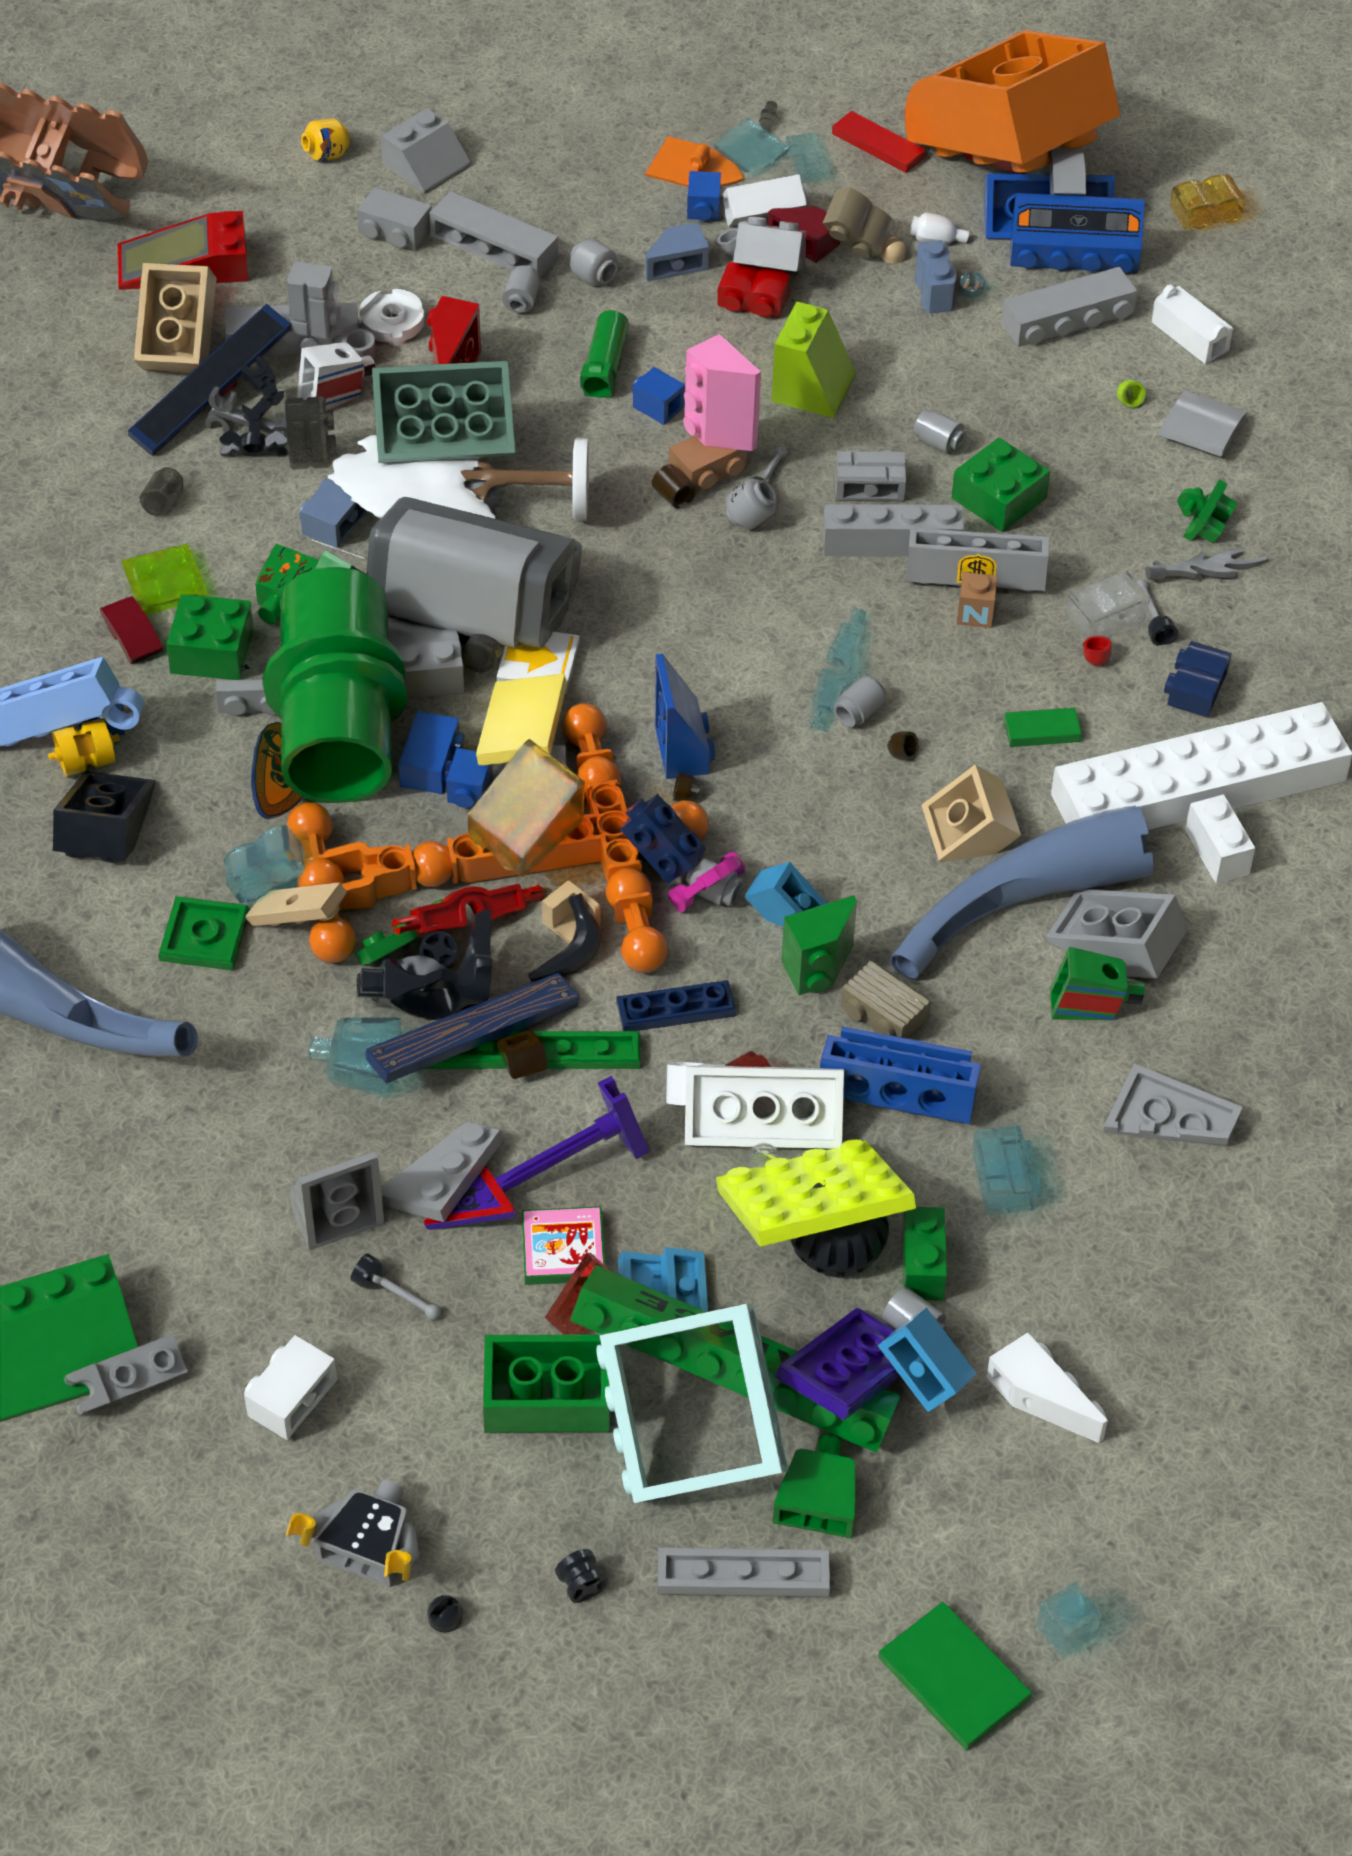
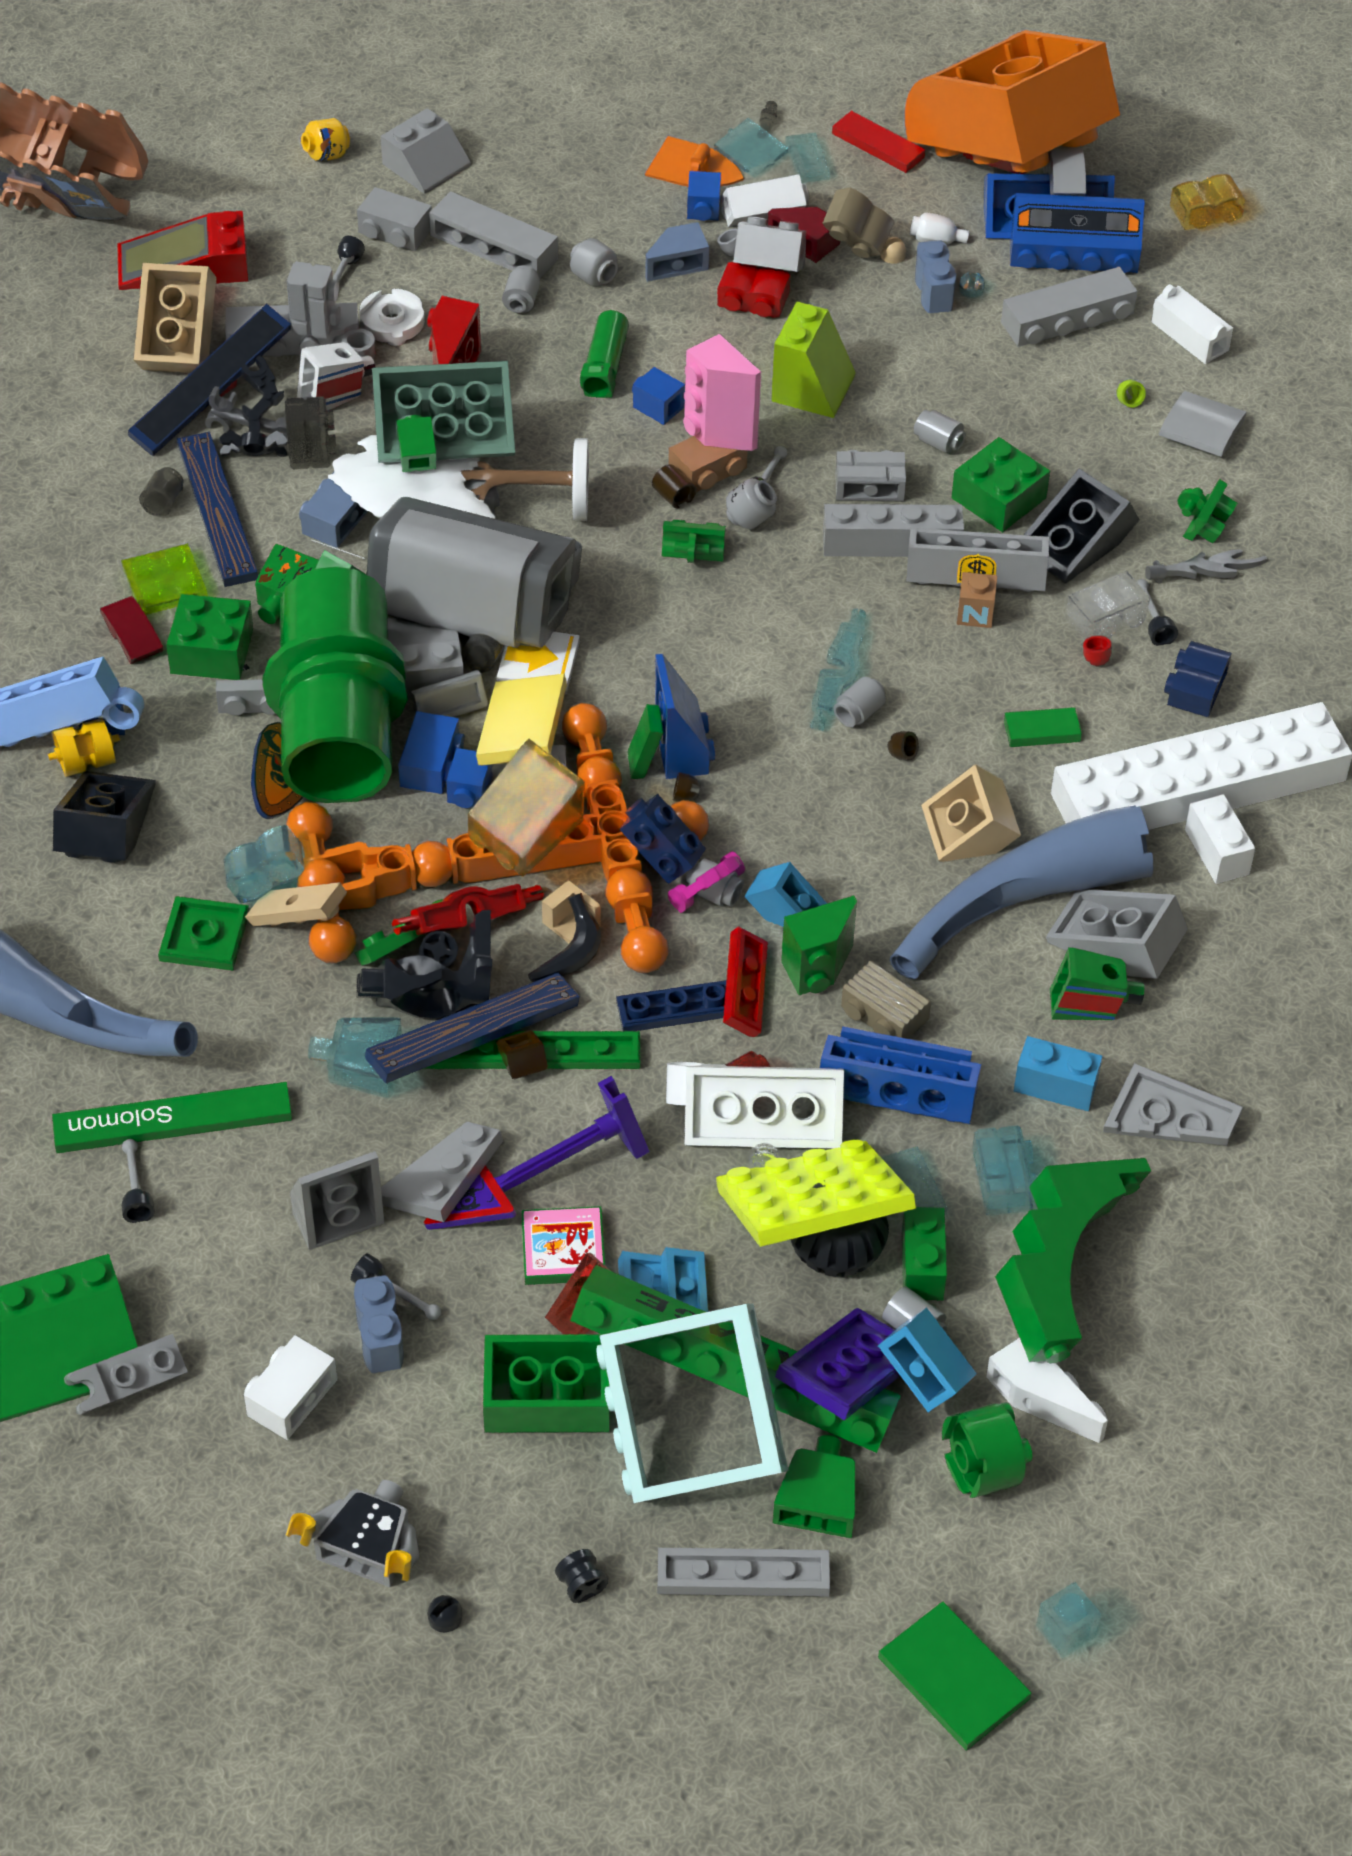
none -> green tile [52,1082,292,1154]
none -> black hinge [121,1139,155,1223]
none -> dark blue tile [177,432,258,587]
none -> black hinge [333,236,365,281]
none -> sand blue brick [354,1275,404,1373]
none -> green brick [397,415,436,472]
none -> light grey tile [411,670,489,717]
none -> green tile [627,704,664,779]
none -> green hips [661,519,726,563]
none -> red tile [723,926,768,1037]
none -> clear light blue tile [881,1146,948,1215]
none -> green brick [942,1402,1033,1498]
none -> green arch [995,1158,1151,1364]
none -> dark azure brick [1014,1036,1103,1112]
none -> black slope [1024,468,1140,584]

